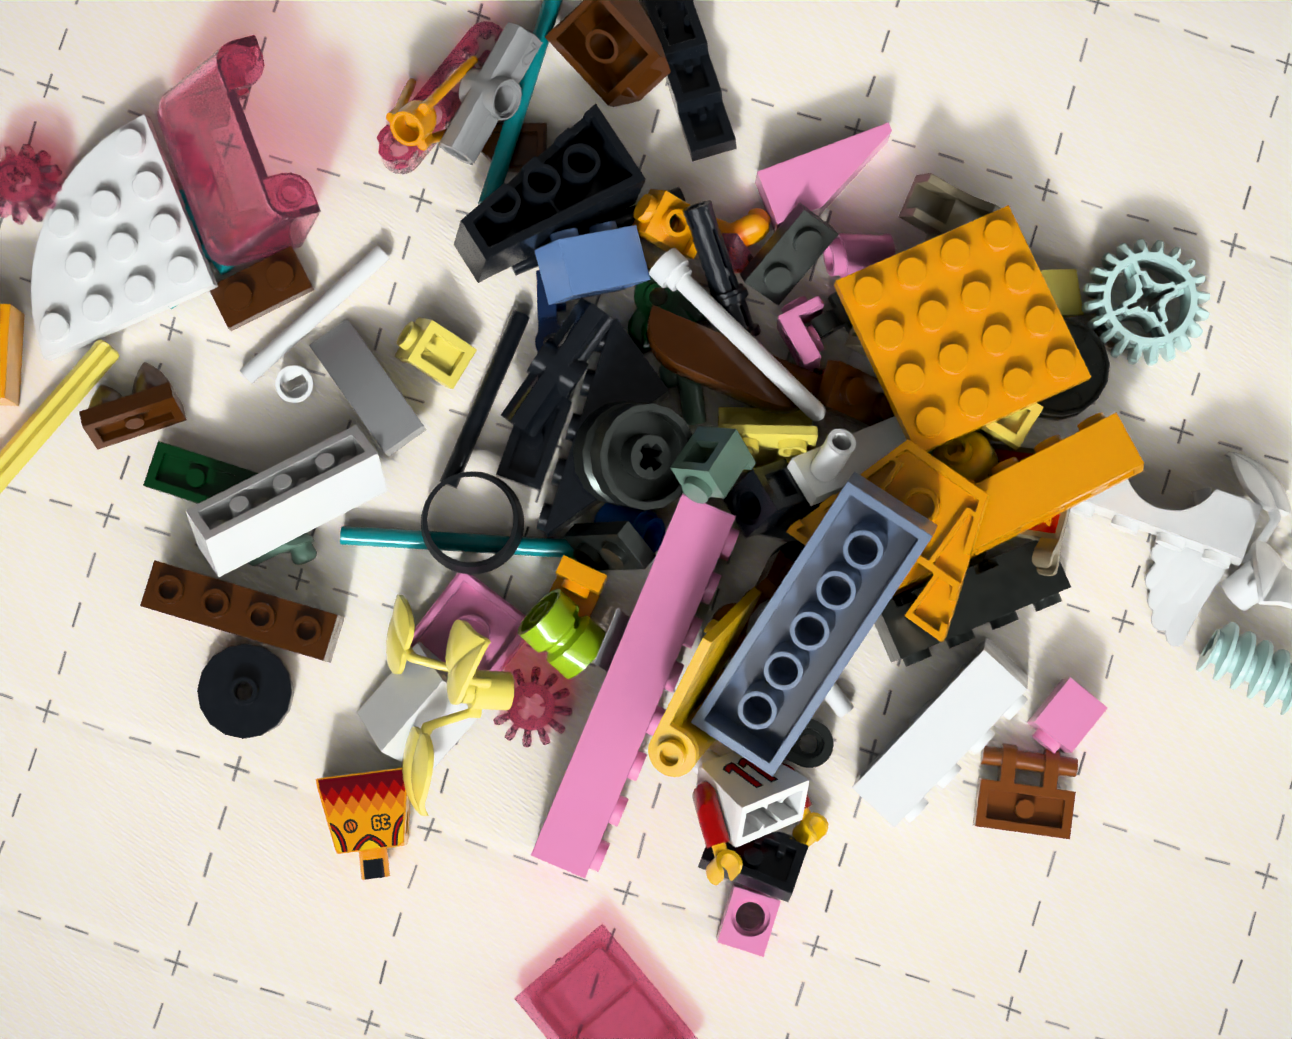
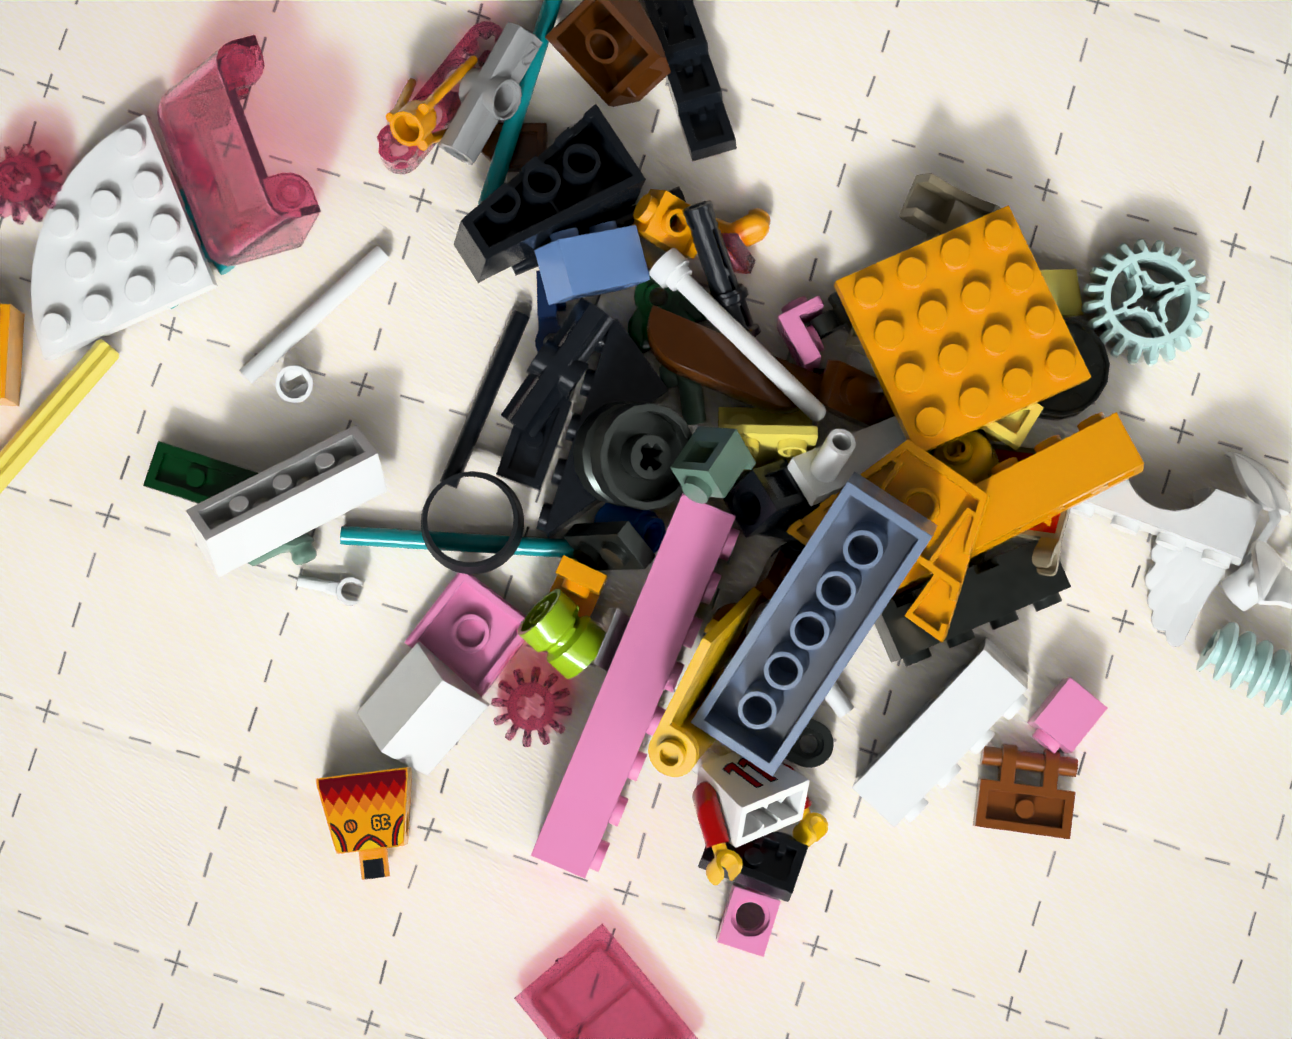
reddish brown tile [79,362,187,450] -> none
reddish brown brick [140,560,344,663] -> none
black plate [197,644,294,739] -> none
reddish brown plate [210,246,314,331] -> none
light grey slope [309,319,426,457] -> none
light yellow plant [386,595,514,816] -> none
light yellow bracket [395,318,477,389] -> none
pearl dark grey plate [740,203,838,306] -> none
bright pink slope [755,122,892,232] -> none
bright pink cone [823,233,895,278] -> none
none -> white hand [297,575,363,606]

